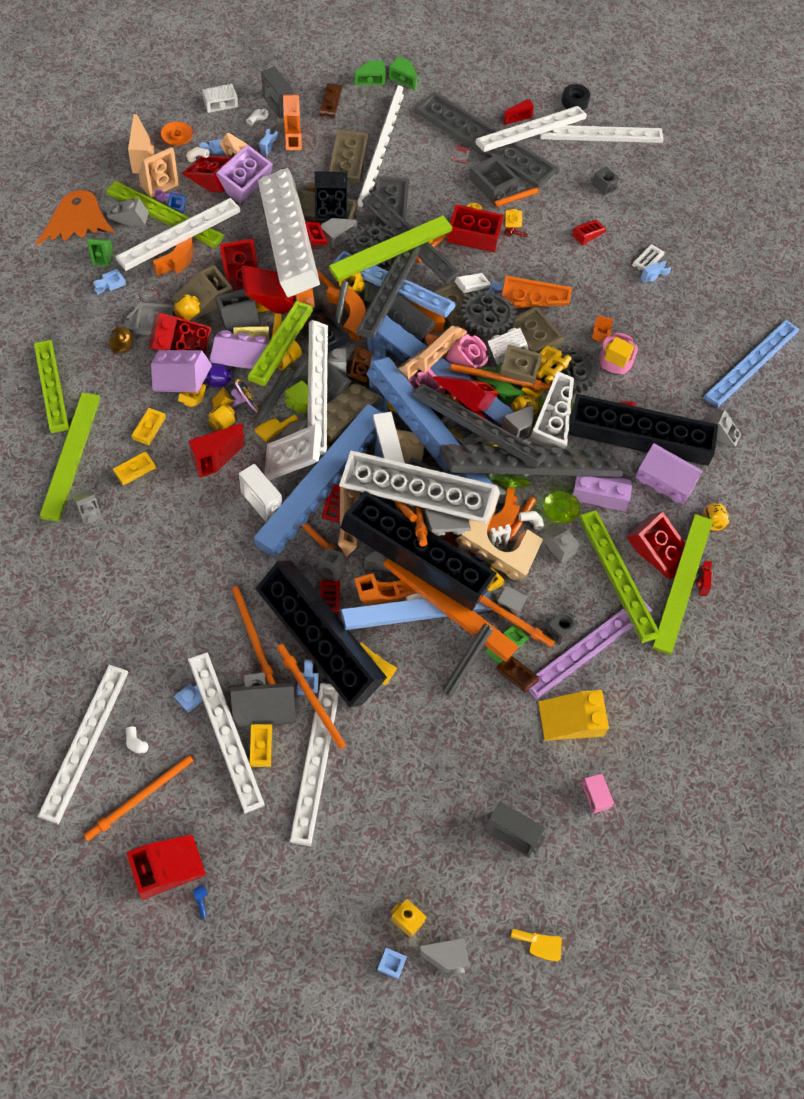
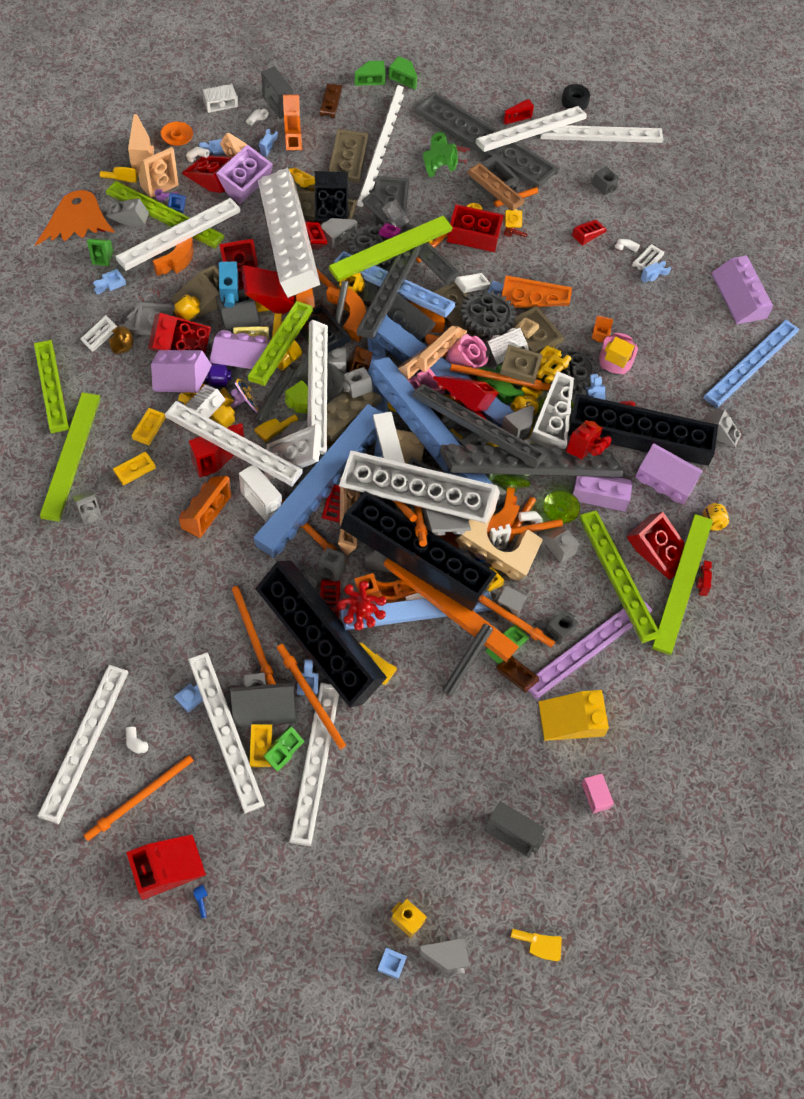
none -> white tile [80,315,117,352]
none -> yellow piece [100,167,138,183]
none -> white tile [165,401,303,486]
none -> orange slope [179,476,232,538]
none -> white brick [185,385,226,418]
none -> dark azure torso [219,262,239,308]
none -> bright green slope [263,726,305,772]
none -> yellow plate [289,168,315,188]
none -> red animal [338,581,386,631]
none -> light grey brick [343,367,373,398]
none -> magenta tile [378,223,401,239]
none -> clear brick [382,199,409,228]
none -> bright green piece [423,132,458,177]
none -> medium nougat tile [468,163,525,210]
none -> orange bar [510,519,563,536]
none -> tan tile [515,317,539,339]
none -> red brick [566,420,612,459]
none -> light blue plate [586,374,605,400]
none -> white arm [615,239,640,252]
none -> lavender slope [711,255,773,324]

